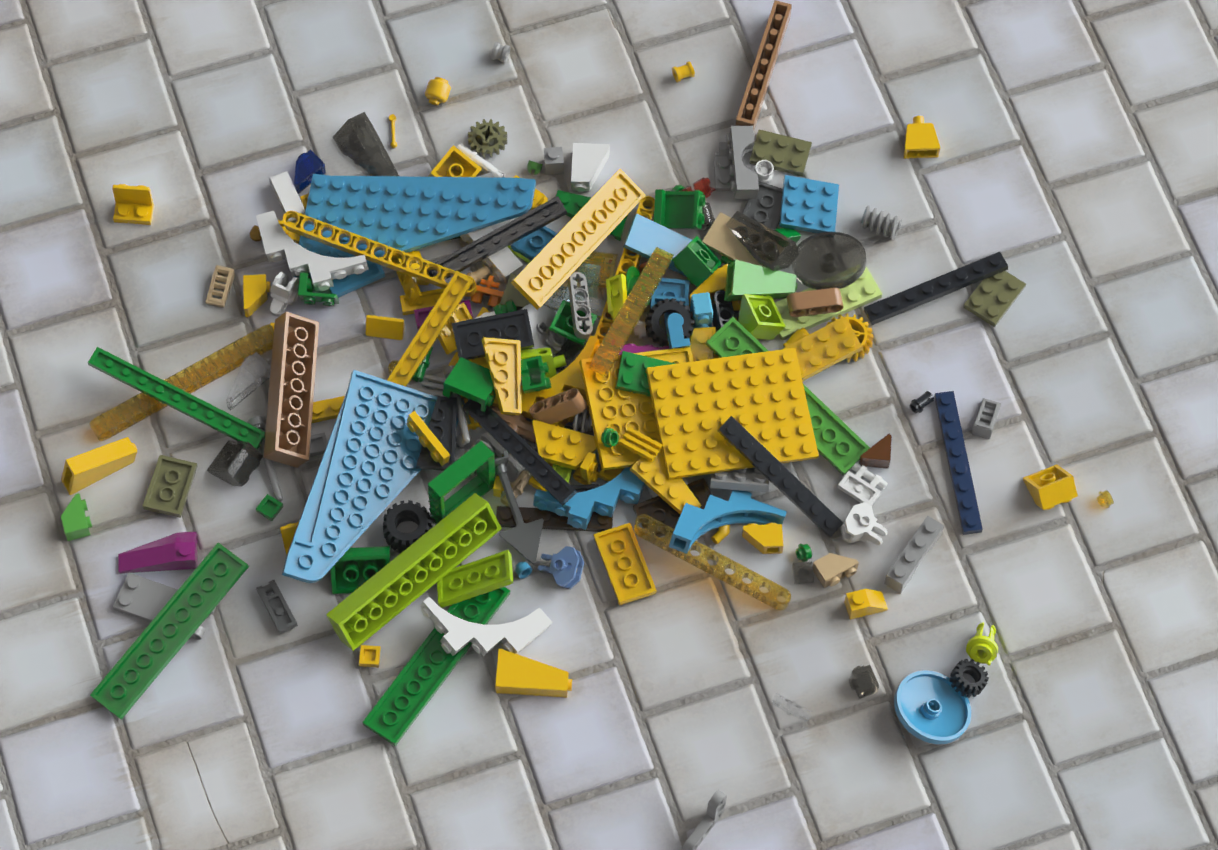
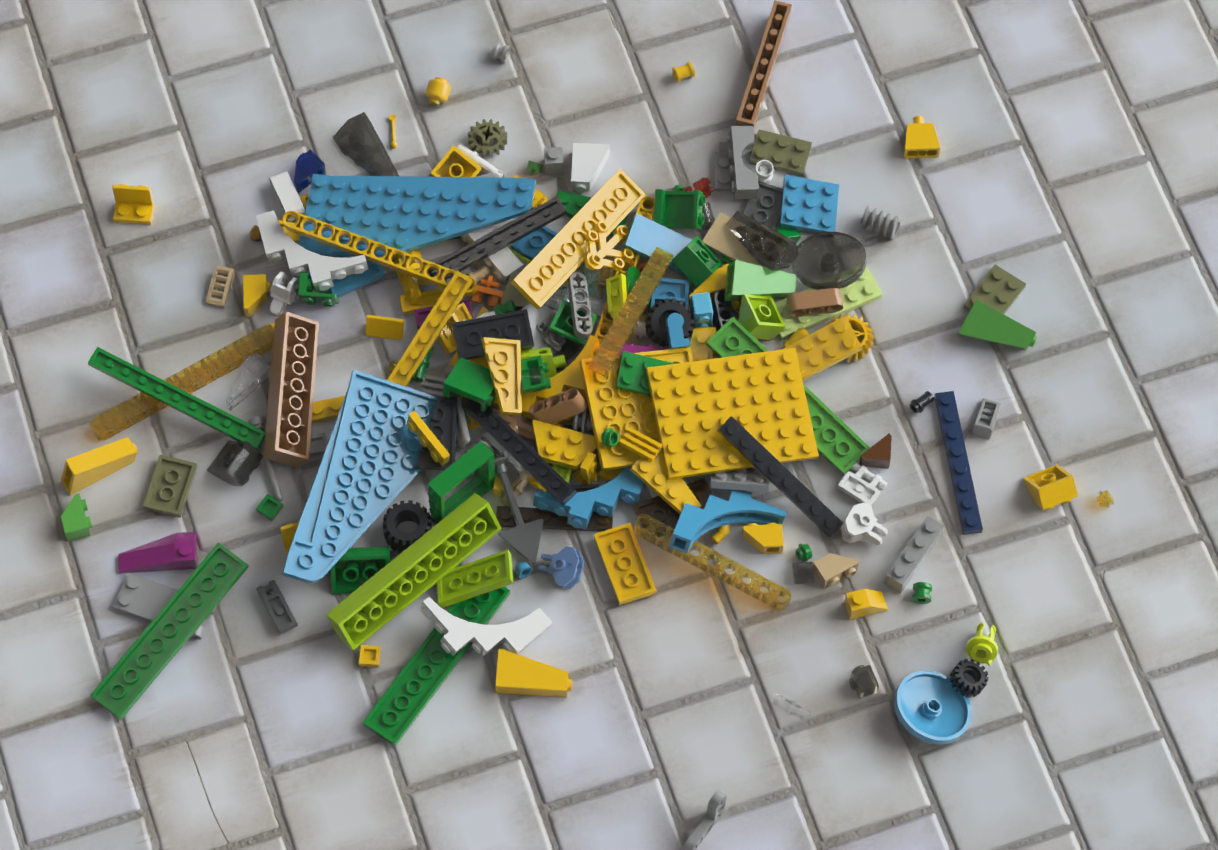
black plate [864,252,1008,325] -> none
none -> yellow plant [585,221,634,271]
none -> green wheel [912,582,932,604]
none -> bright green slope [958,300,1037,349]

